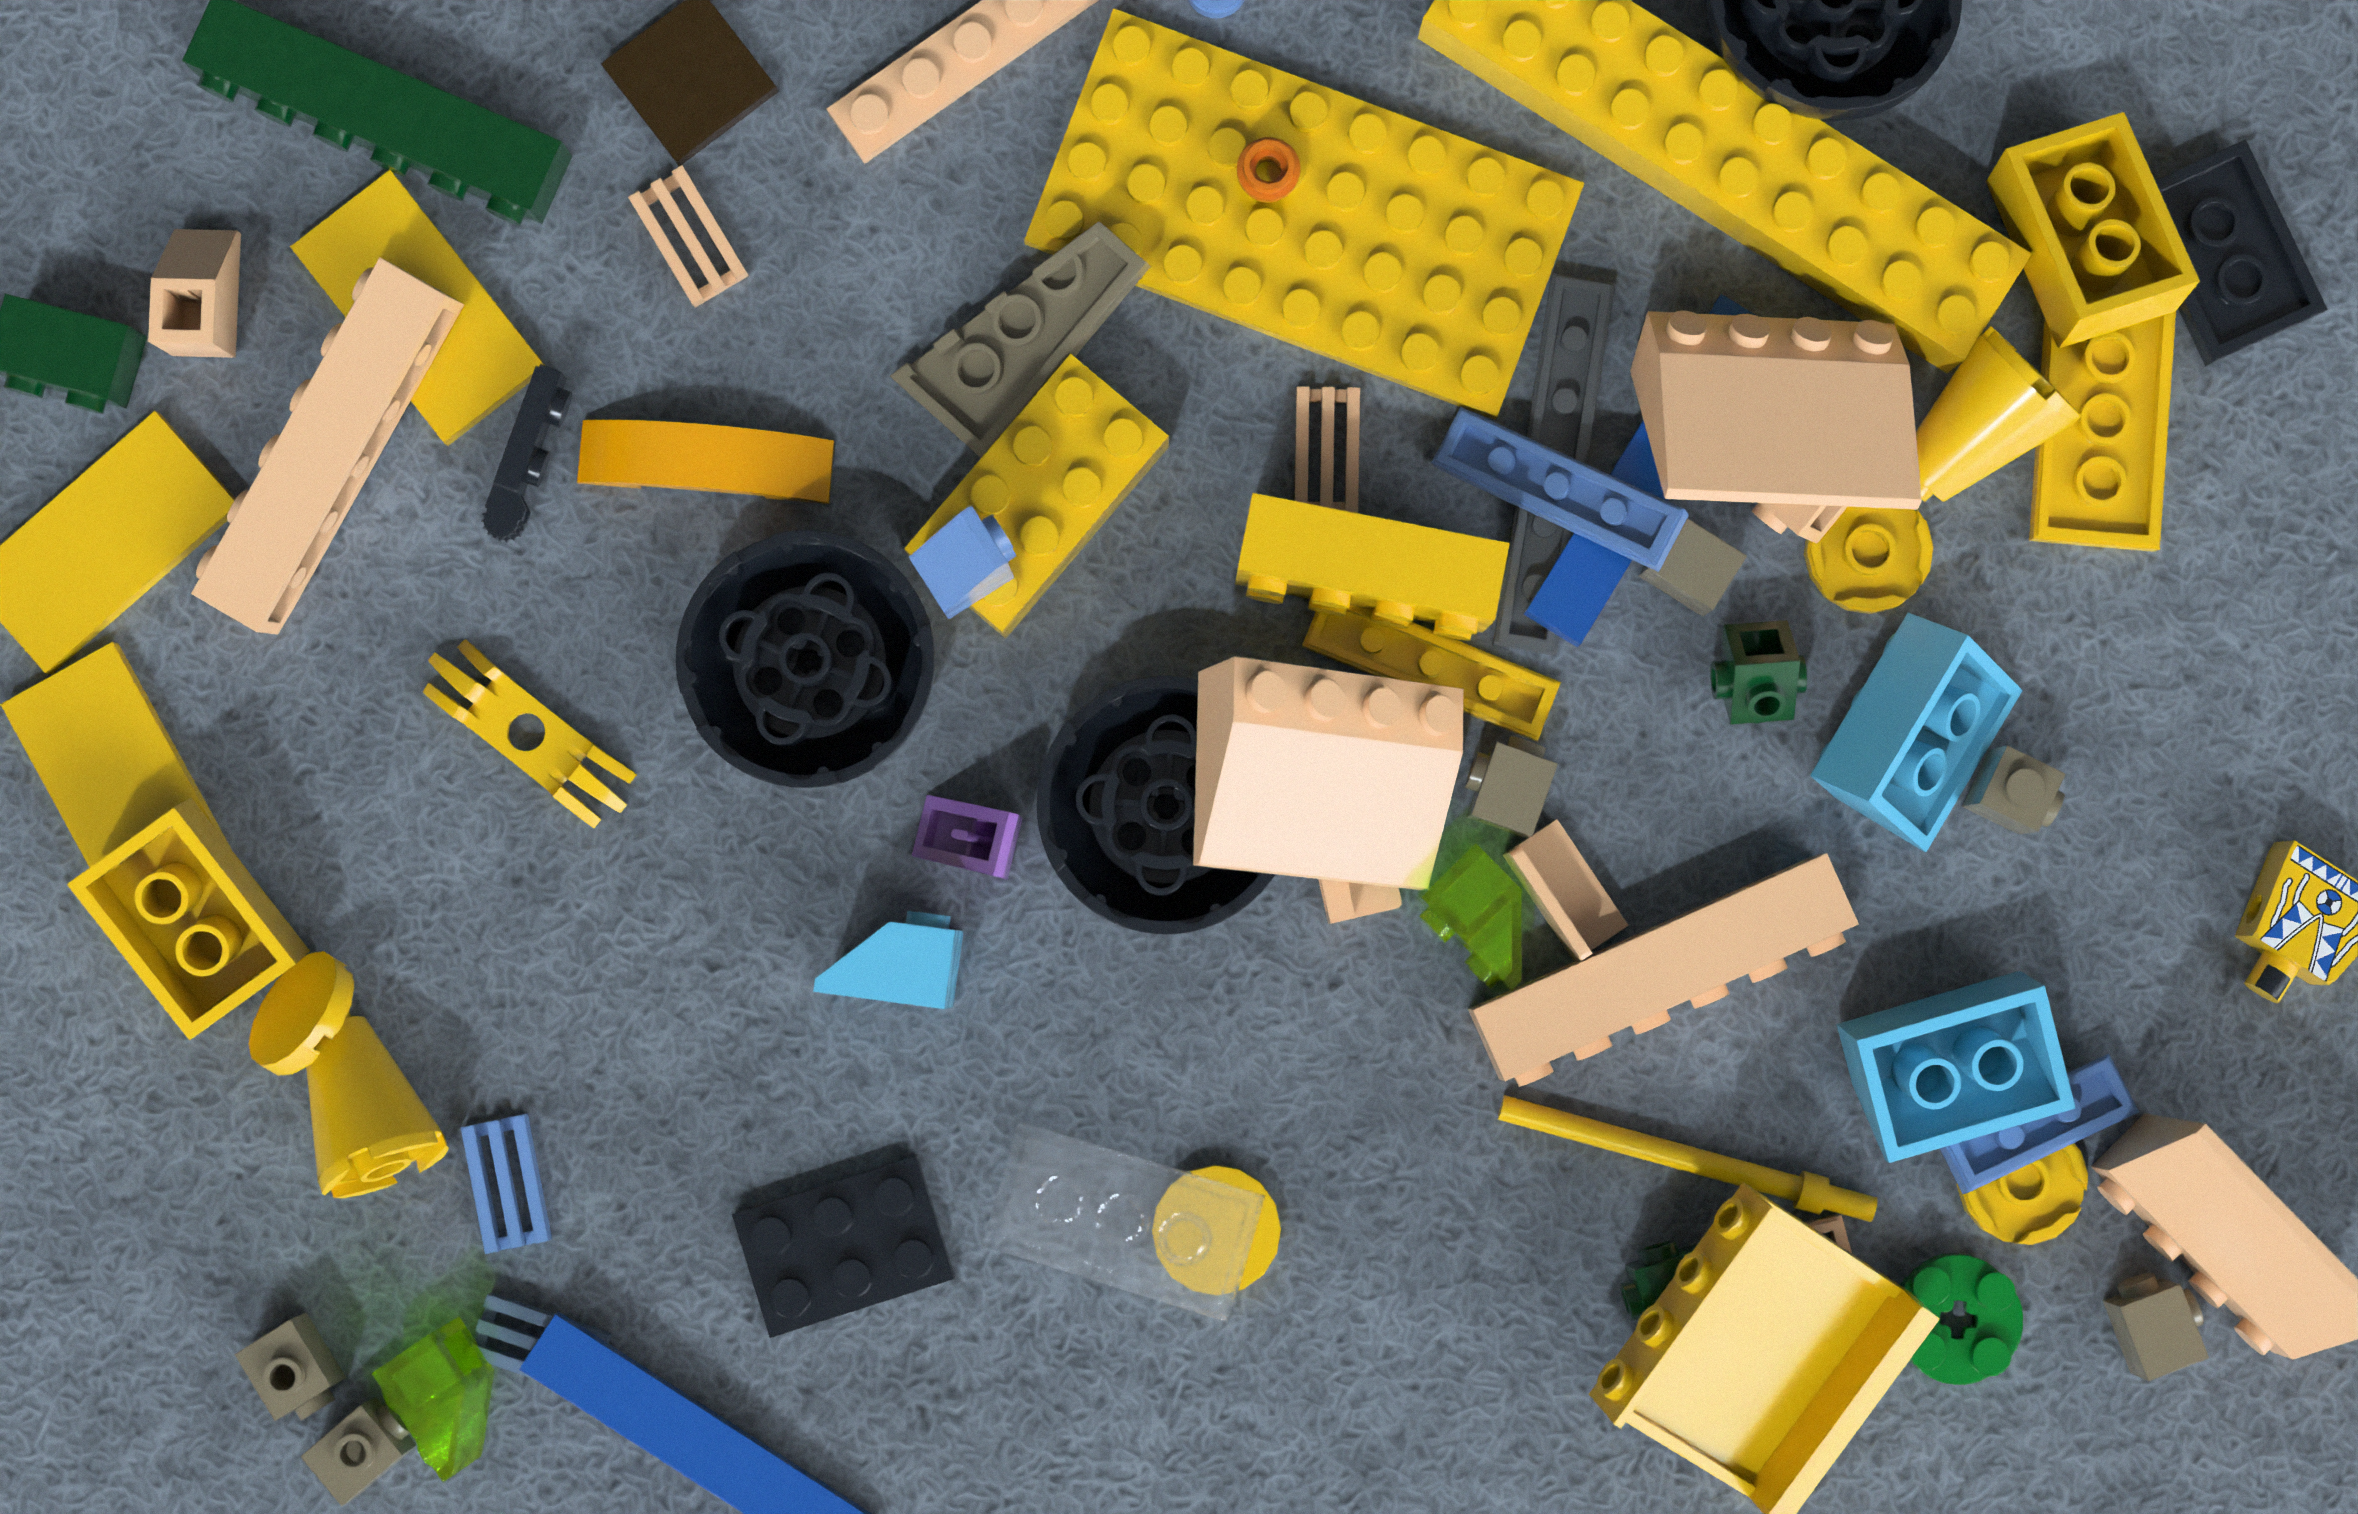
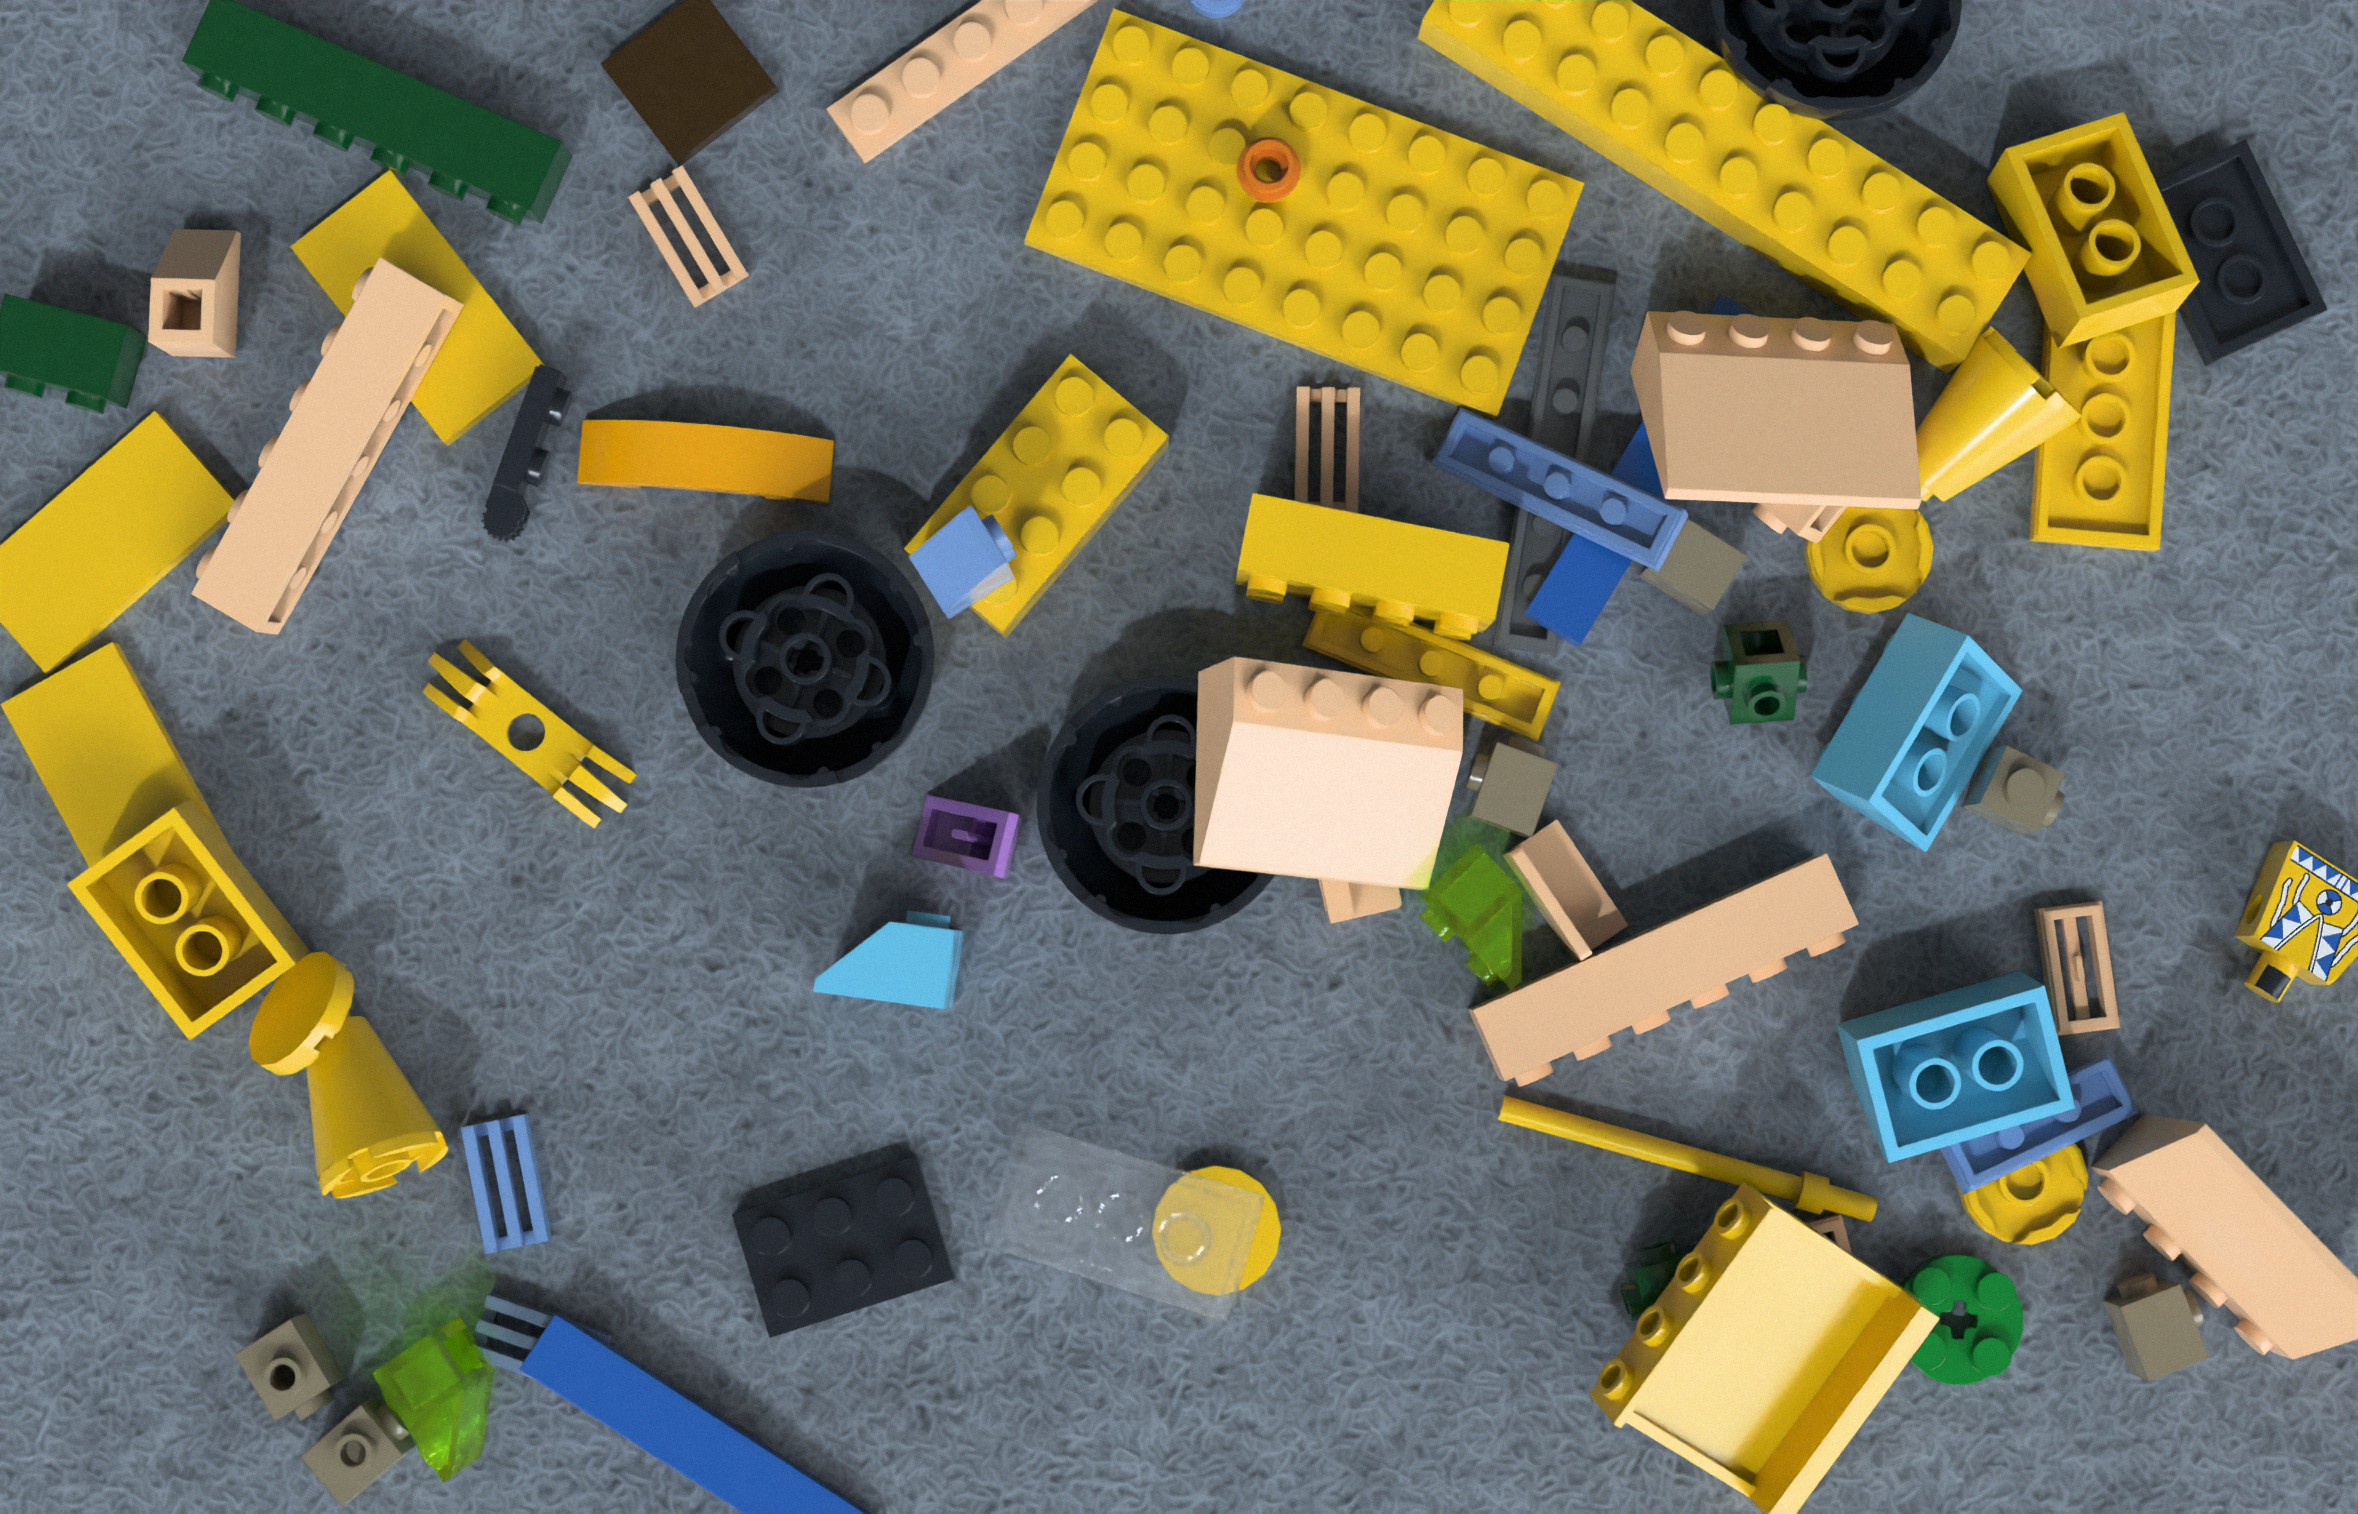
dark tan wing [890,222,1151,458] -> none
none -> light nougat tile [2034,901,2120,1036]

